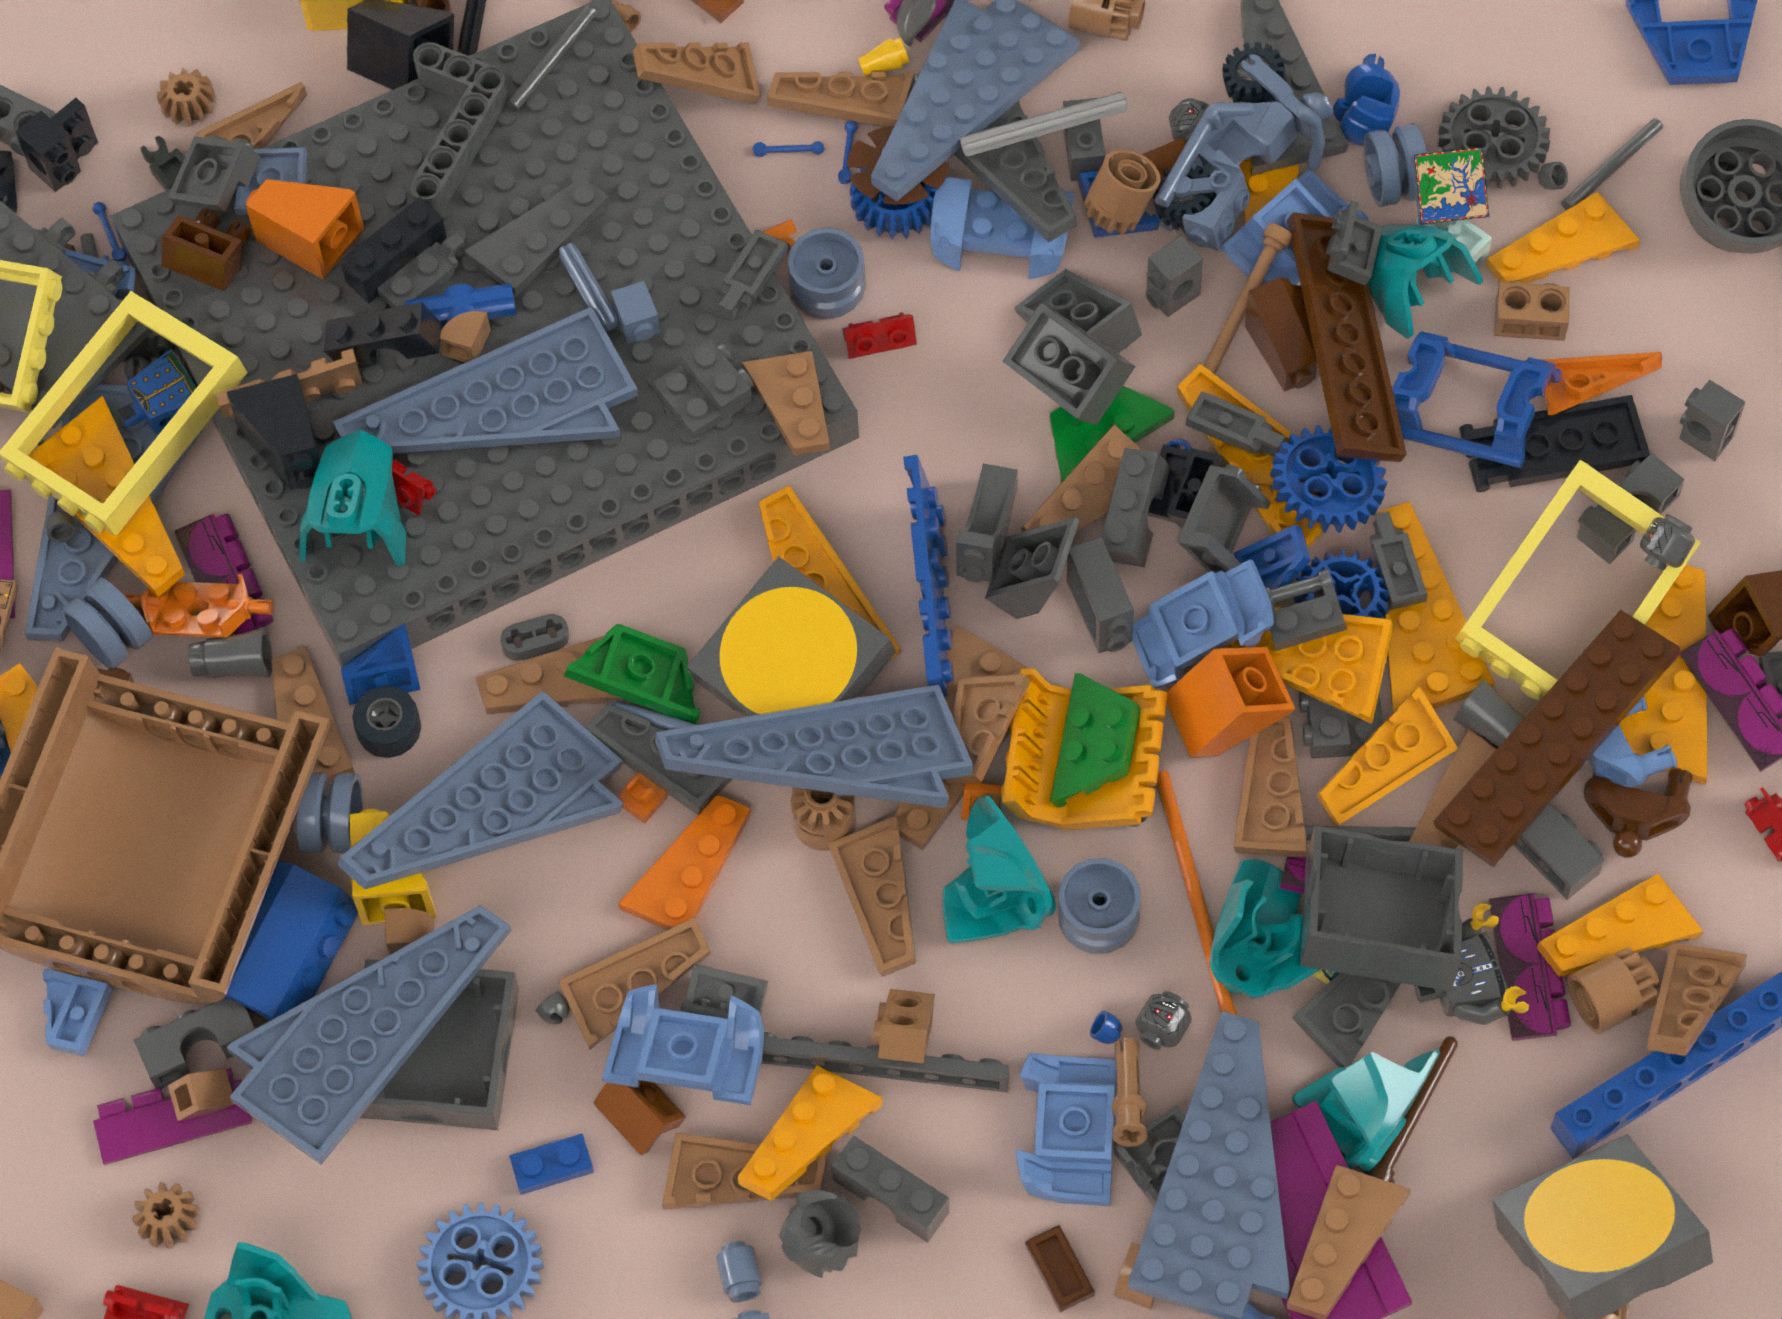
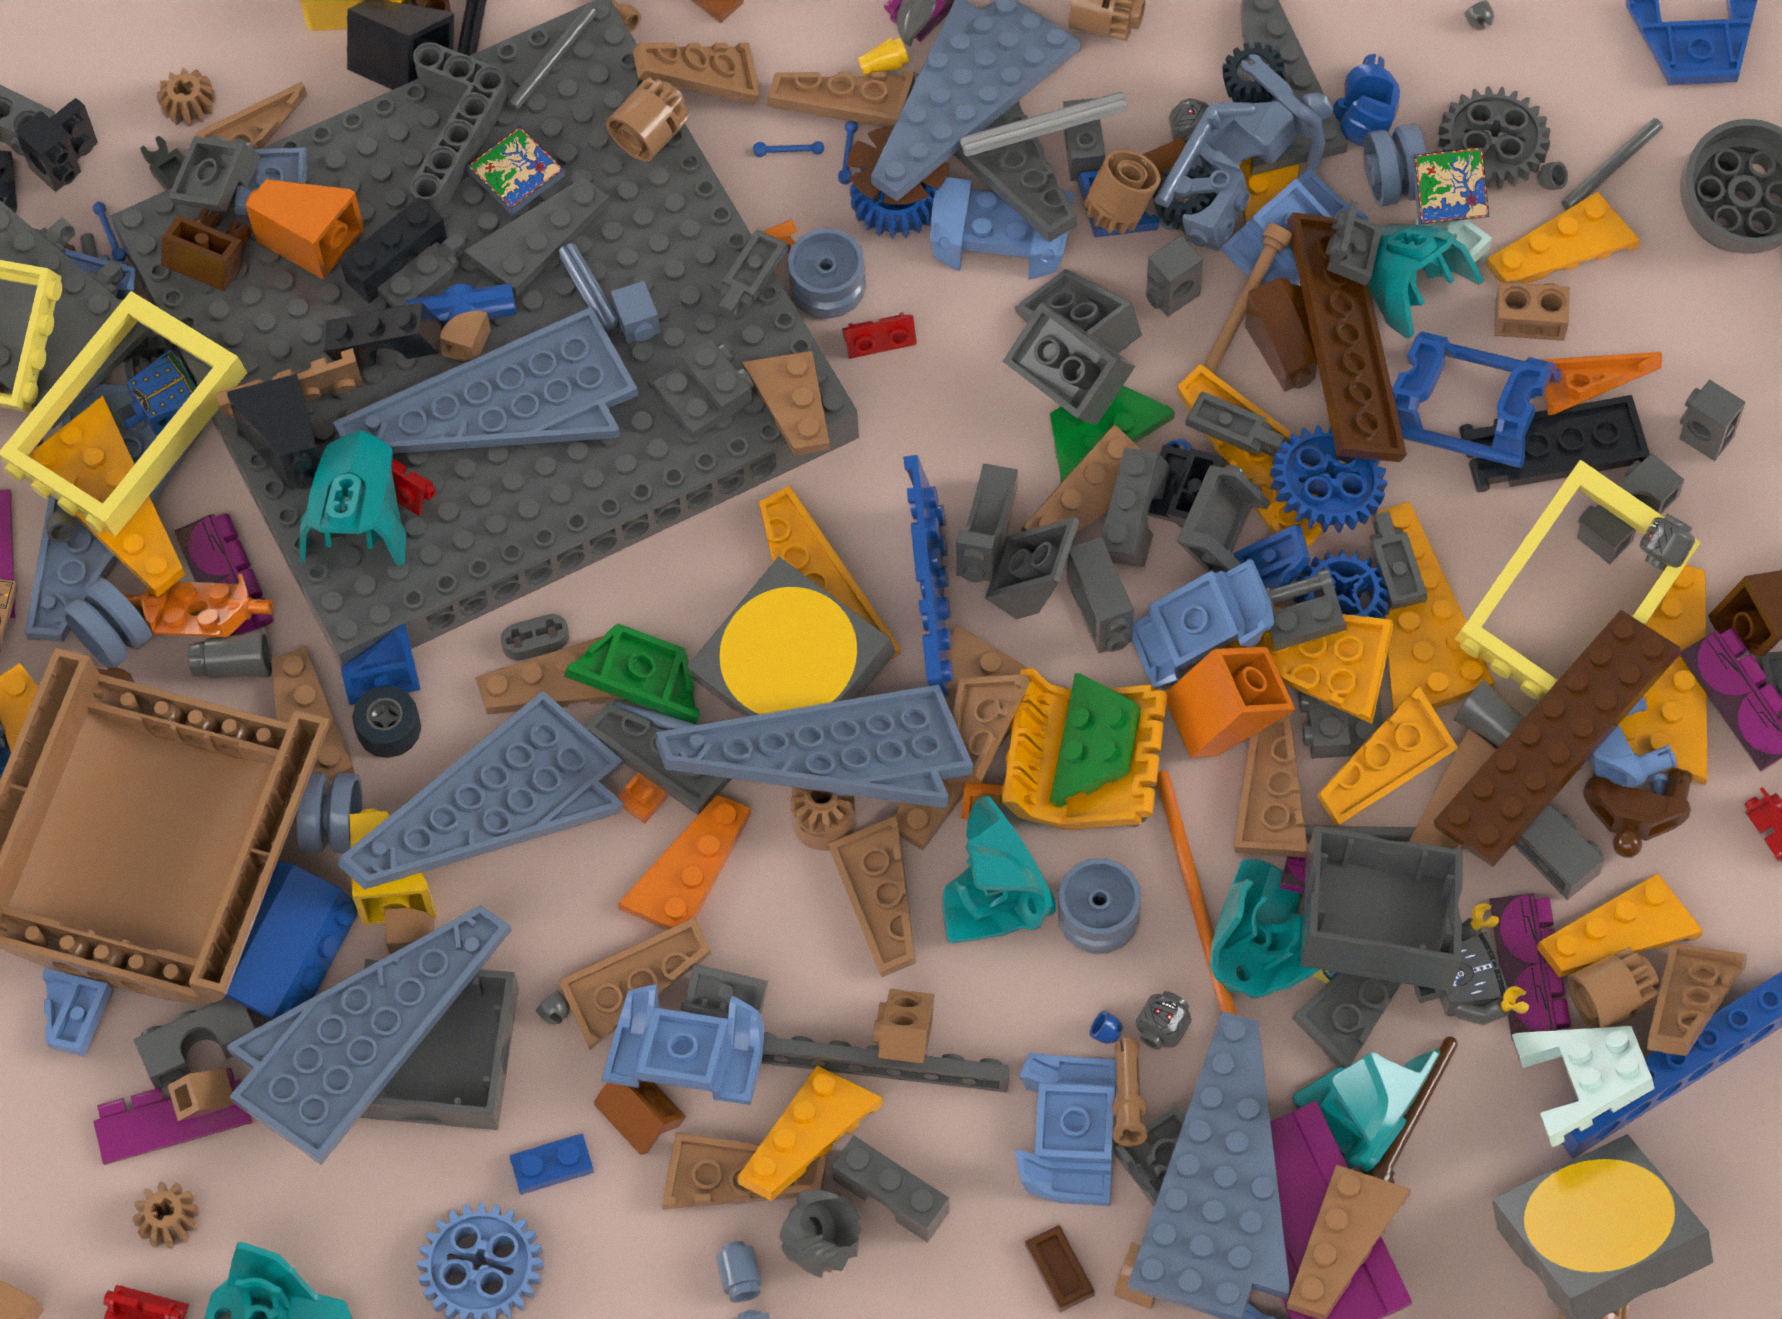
none -> tile [467,126,565,215]
none -> medium nougat gear [606,77,690,162]
none -> dark grey hinge [1464,0,1494,30]
none -> light aqua wing [1512,1026,1655,1147]
none -> medium blue piece [1649,774,1668,795]

